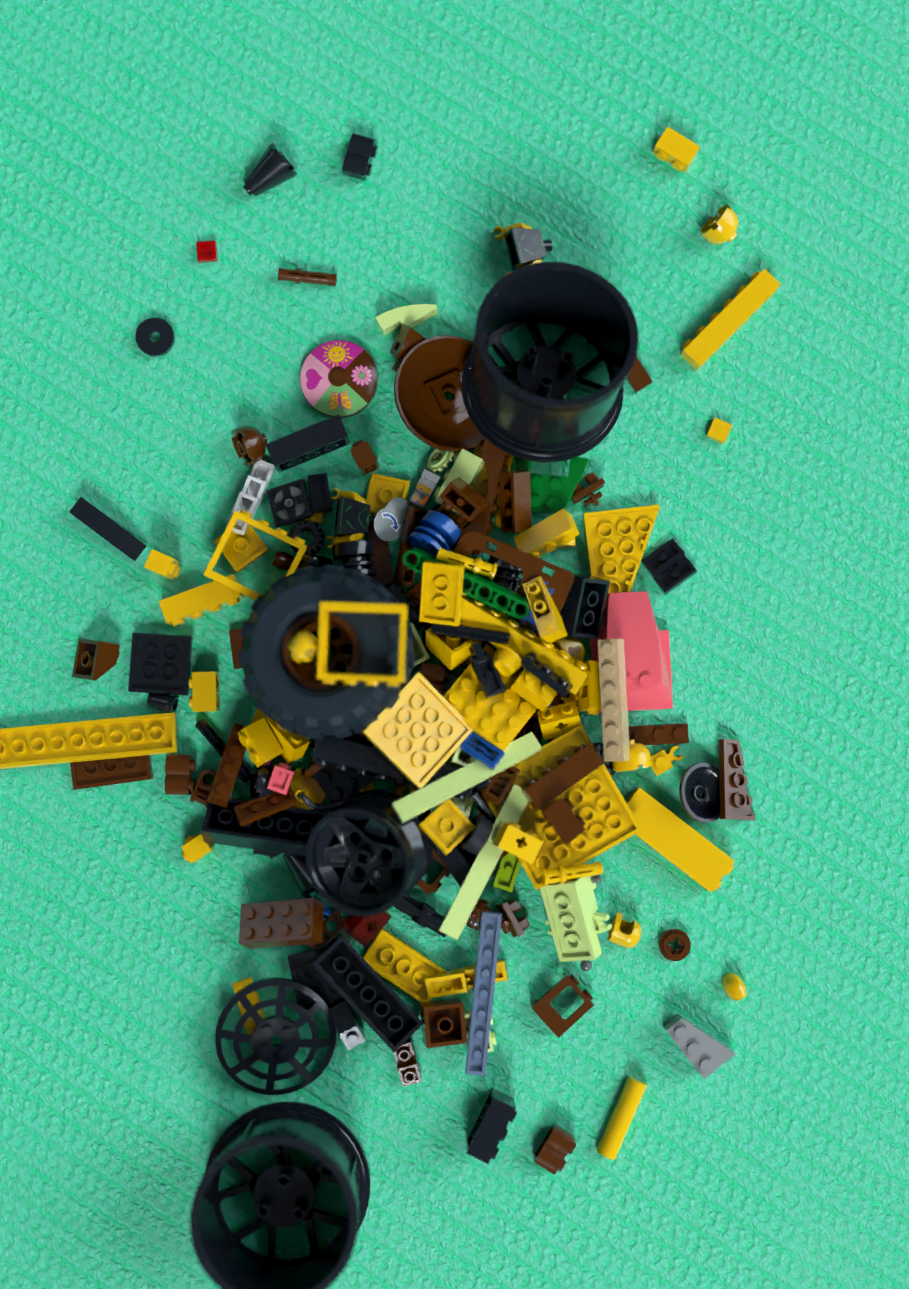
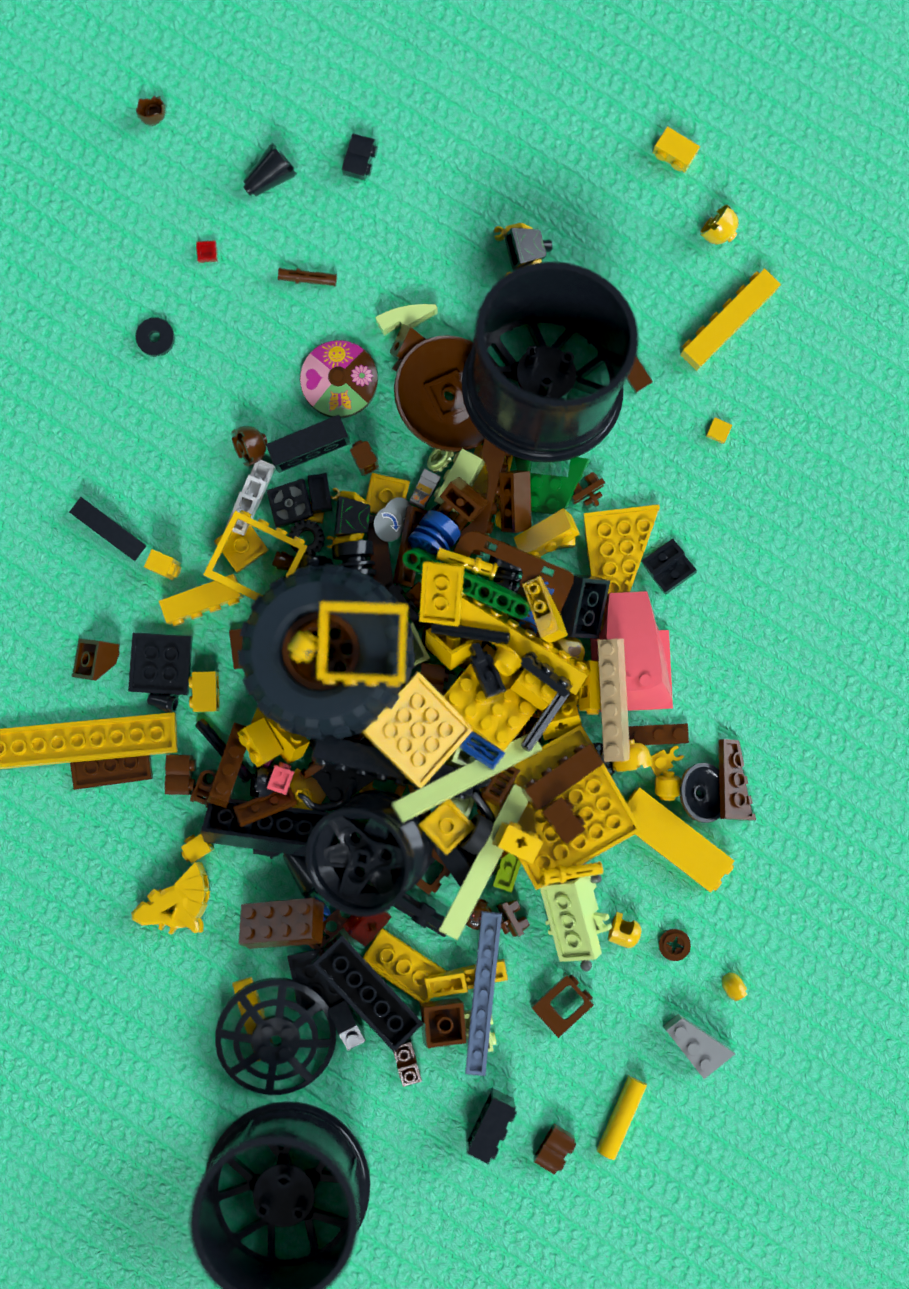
none -> yellow animal [131,862,210,934]
none -> reddish brown hair [136,96,166,126]
none -> axle [521,691,571,752]
none -> yellow head [655,771,681,801]

